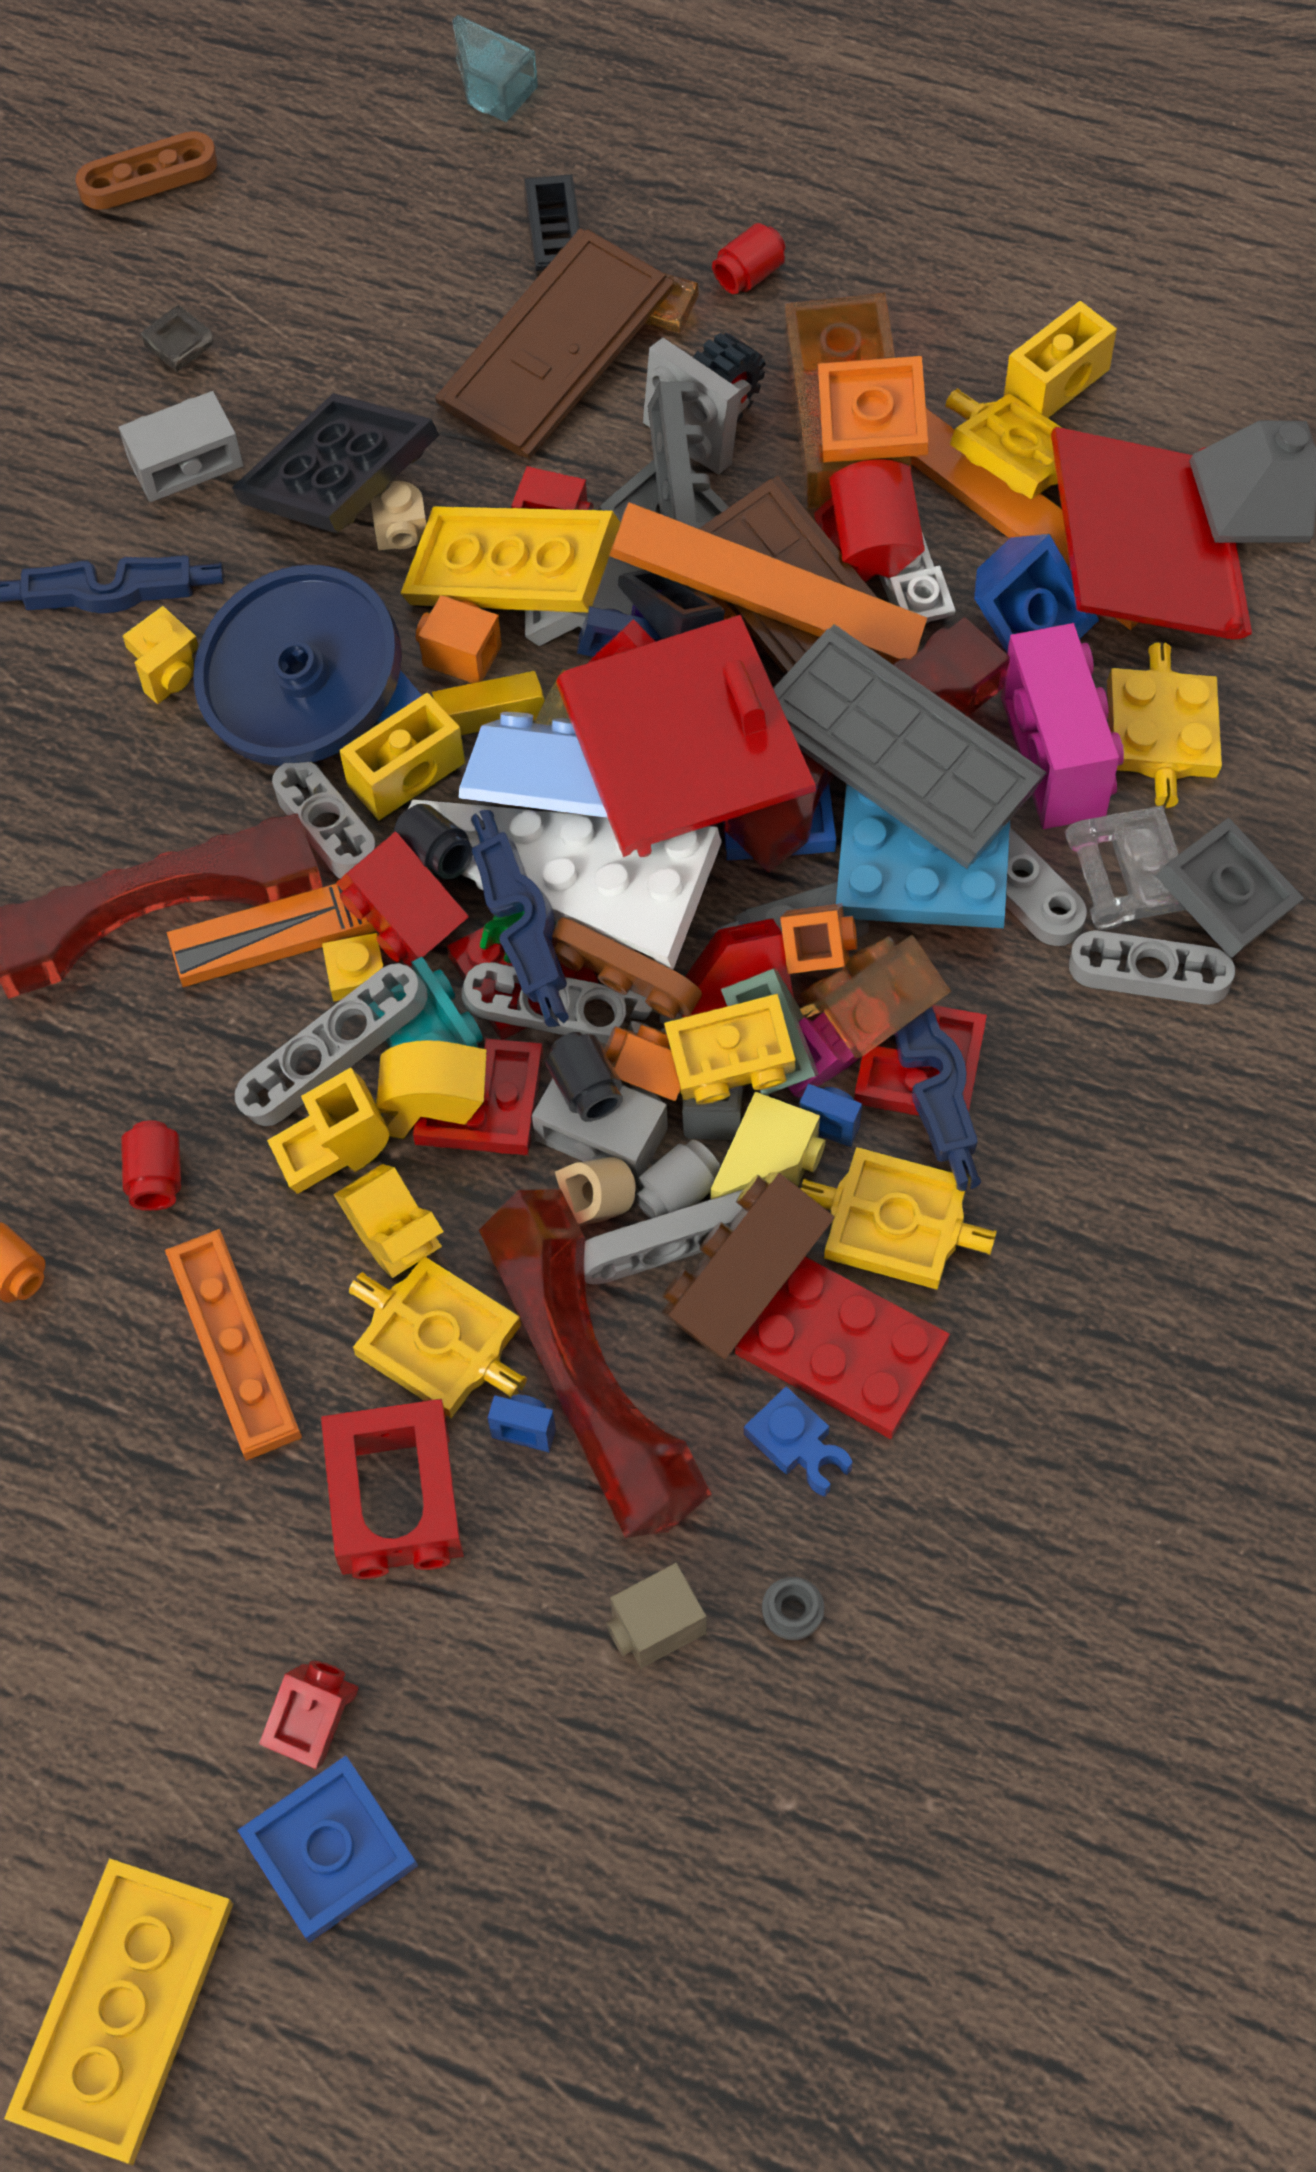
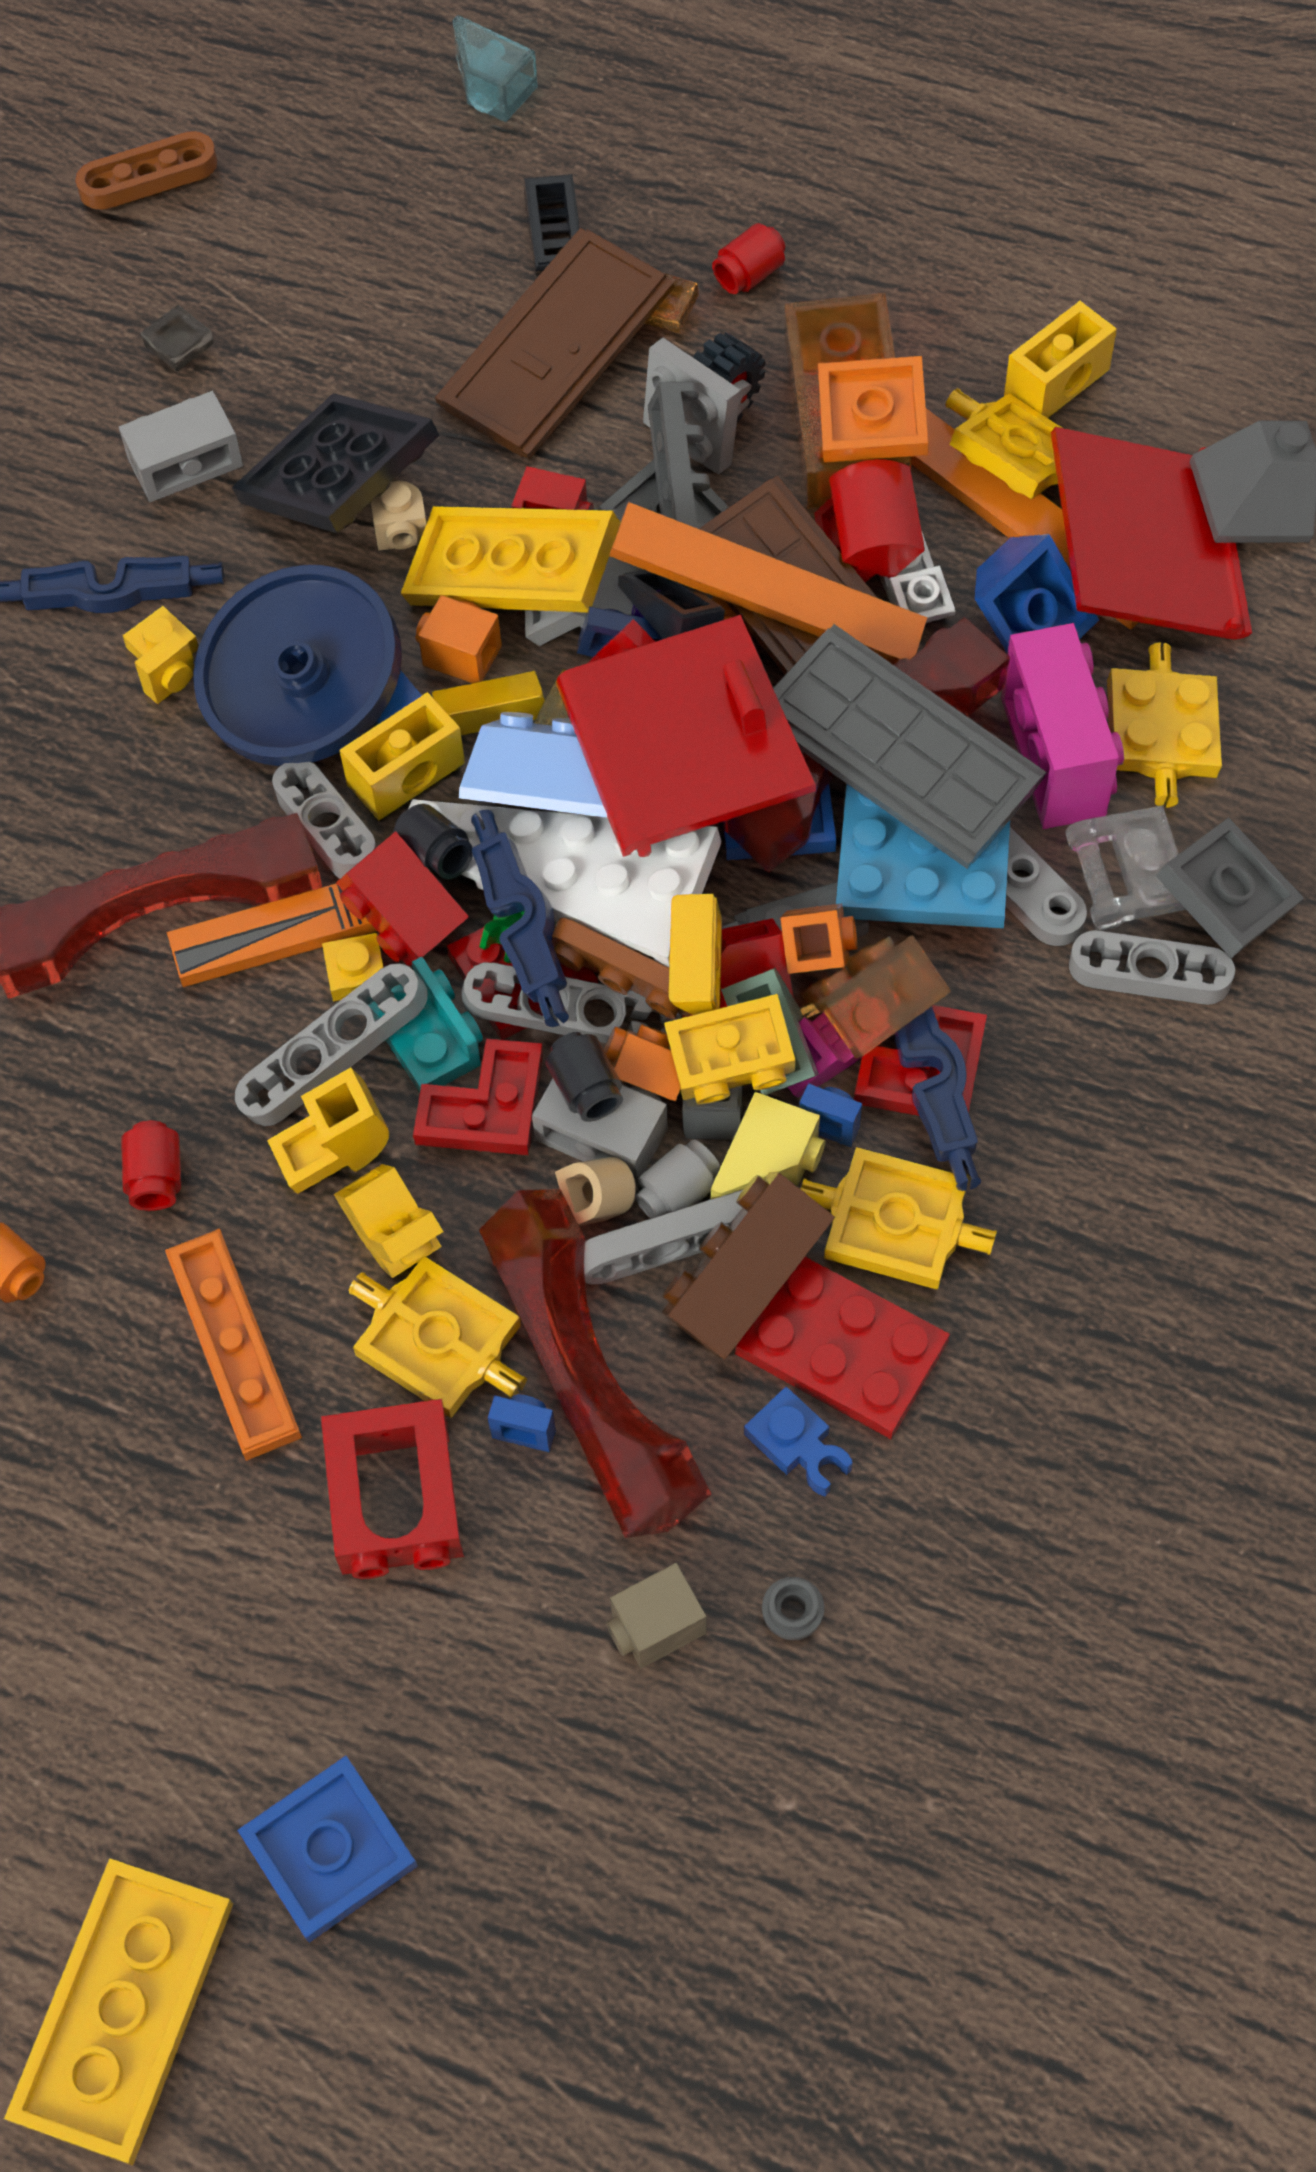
bracket [259,1661,359,1769] -> none
yellow brick [376,1040,486,1139] -> none
none -> yellow slope [668,894,722,1015]

